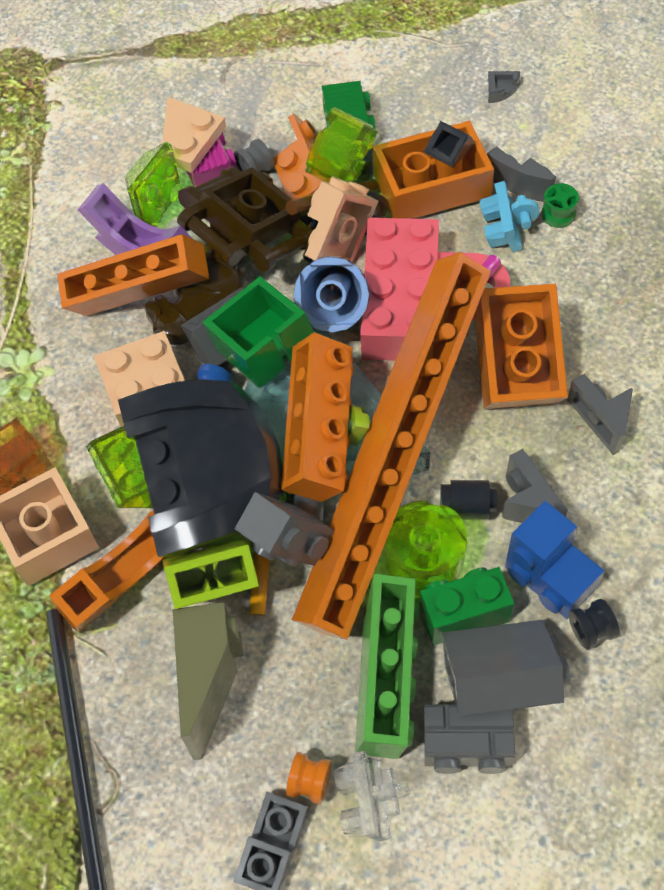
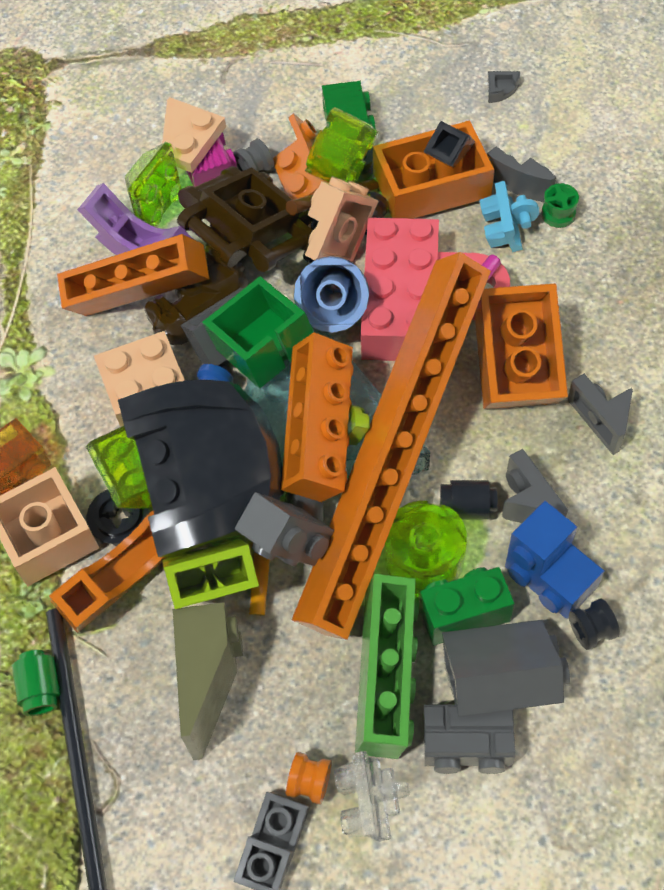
none -> green brick [11,650,60,716]
none -> black gear [86,487,149,546]

